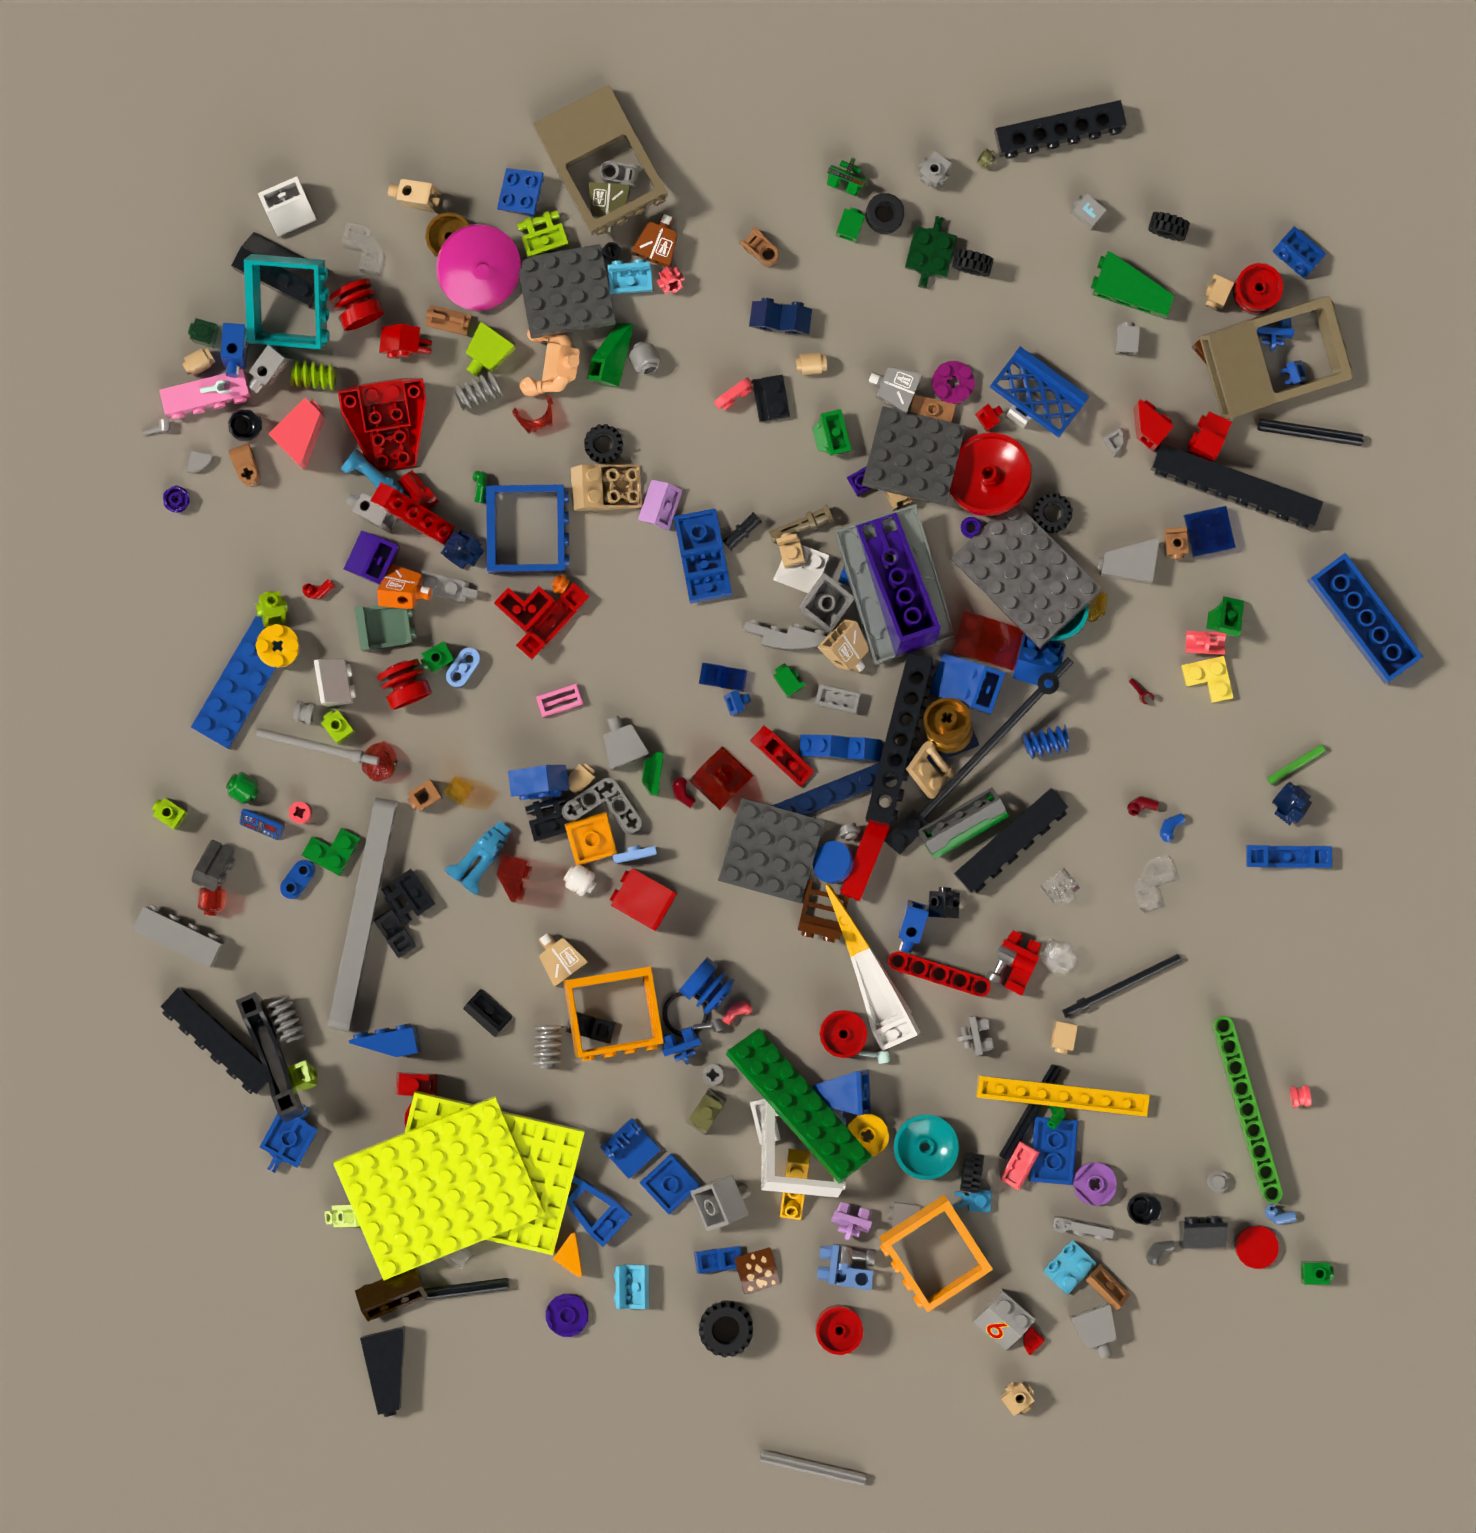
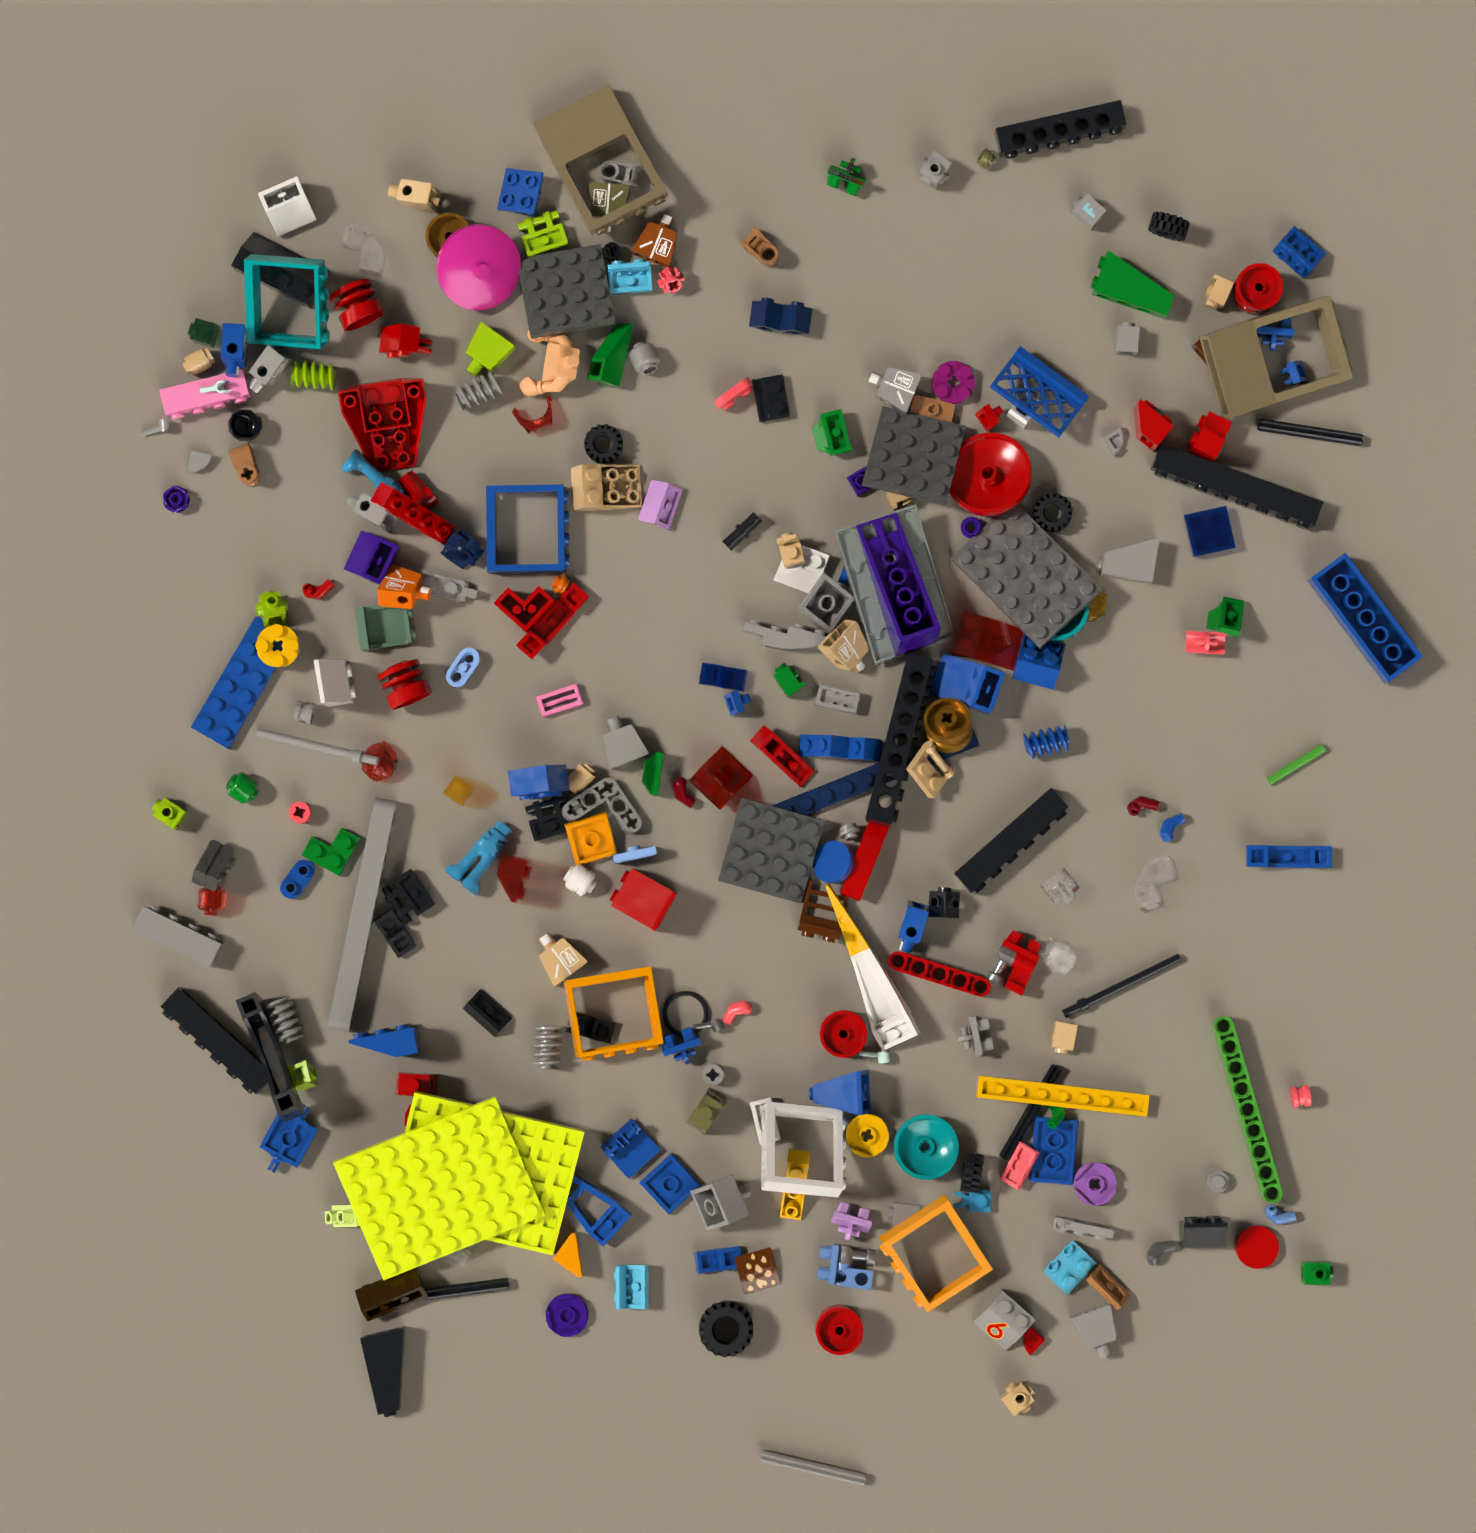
slope [240,809,285,840] -> none
coral slope [268,398,325,470] -> none
lime brick [321,710,356,745] -> none
medium nougat brick [407,779,443,812] -> none
green brick [420,641,455,673] -> none
medium nougat hinge [425,305,472,336] -> none
green arm [472,471,488,503] -> none
blue slope [674,508,732,604] -> none
blue wheel [679,957,735,1015] -> none
green plate [726,1028,872,1183] -> none
dark tan pin [769,505,834,544] -> none
tan brick [796,352,827,375] -> none
green brick [836,207,865,243] -> none
black tyre [866,193,904,234] -> none
black bar [884,657,1074,855] -> none
dark green plate [905,216,957,289] -> none
dark grey piece [918,787,1009,860] -> none
black tyre [952,249,994,277] -> none
black hair [1127,1192,1162,1225] -> none
dark red hand [1129,678,1154,705] -> none
medium nougat brick [1163,527,1189,560] -> none
light yellow plate [1181,656,1234,703] -> none
dark blue hair [1272,782,1312,826] -> none

